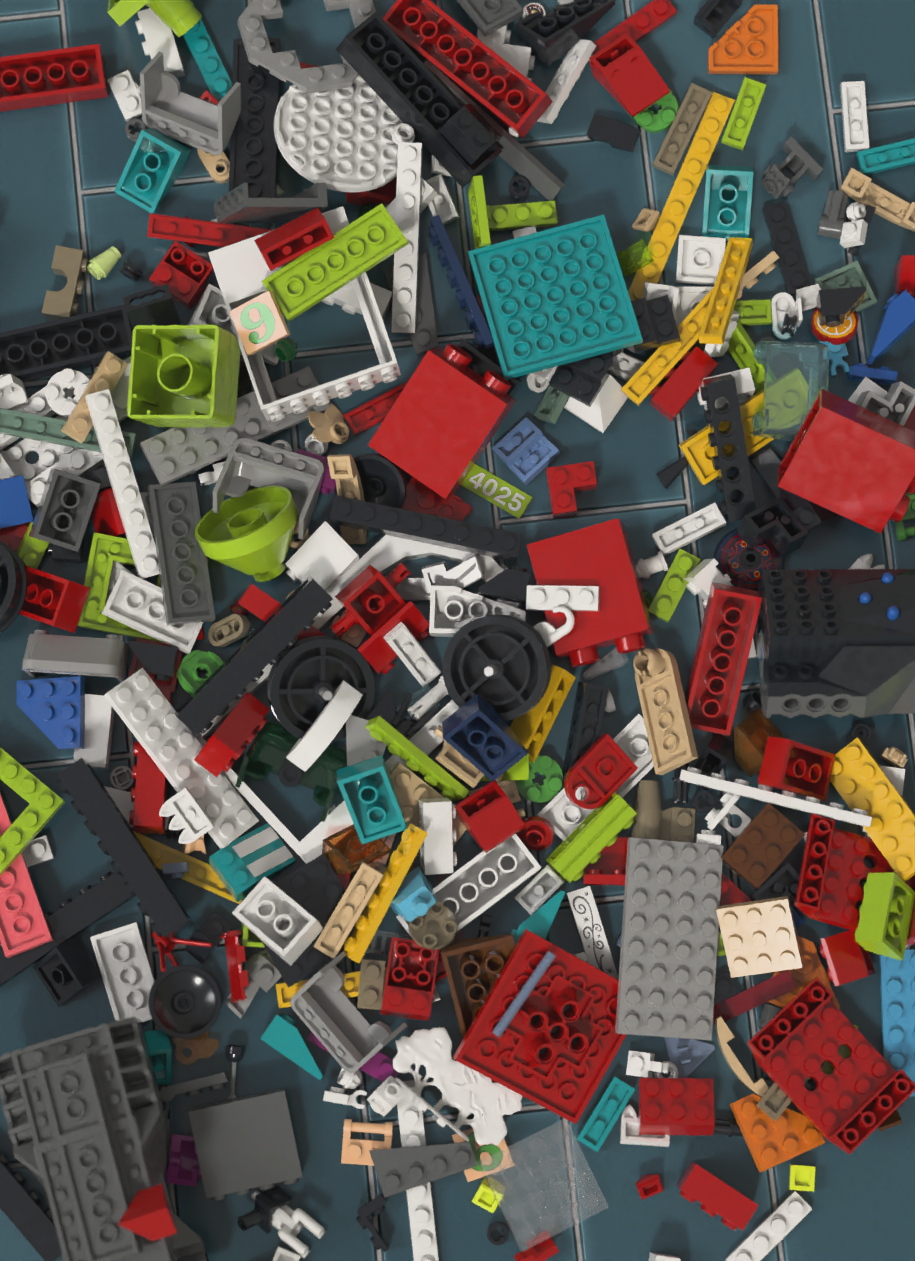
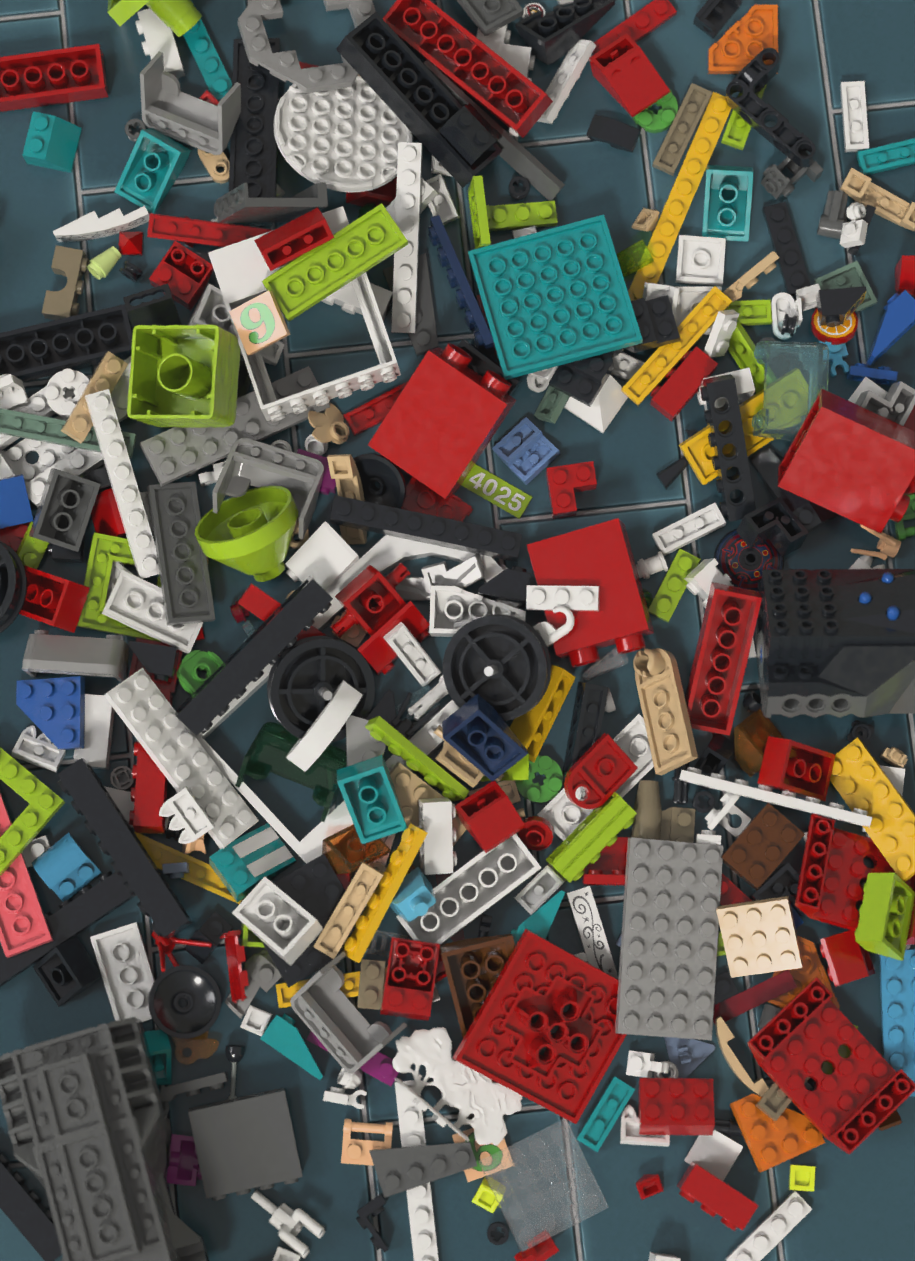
white plate [107,70,142,122] -> none
red slope [117,1183,177,1241] -> none
red brick [194,692,270,777] -> none
dark tan plate [208,614,250,647] -> none
black bracket [237,1186,292,1234] -> none
dark green plate [274,337,299,362] -> none
black tile [279,763,303,787] -> none
white bracket [367,1076,407,1117] -> none
white plate [391,123,415,144] -> none
dark tan dish [409,901,457,950] -> none
sand blue bar [492,951,556,1038] -> none
yellow plate [698,237,753,344] -> none
none -> white plate [12,725,66,772]
none -> teal slope [22,111,82,173]
none -> dark azure brick [31,832,101,902]
none -> white slope [53,206,149,242]
none -> red slope [119,232,143,255]
none -> white tile [240,1005,272,1037]
none -> white sticker [685,1130,743,1181]
none -> black beam [726,48,816,168]
none -> light nougat plant [851,525,901,560]

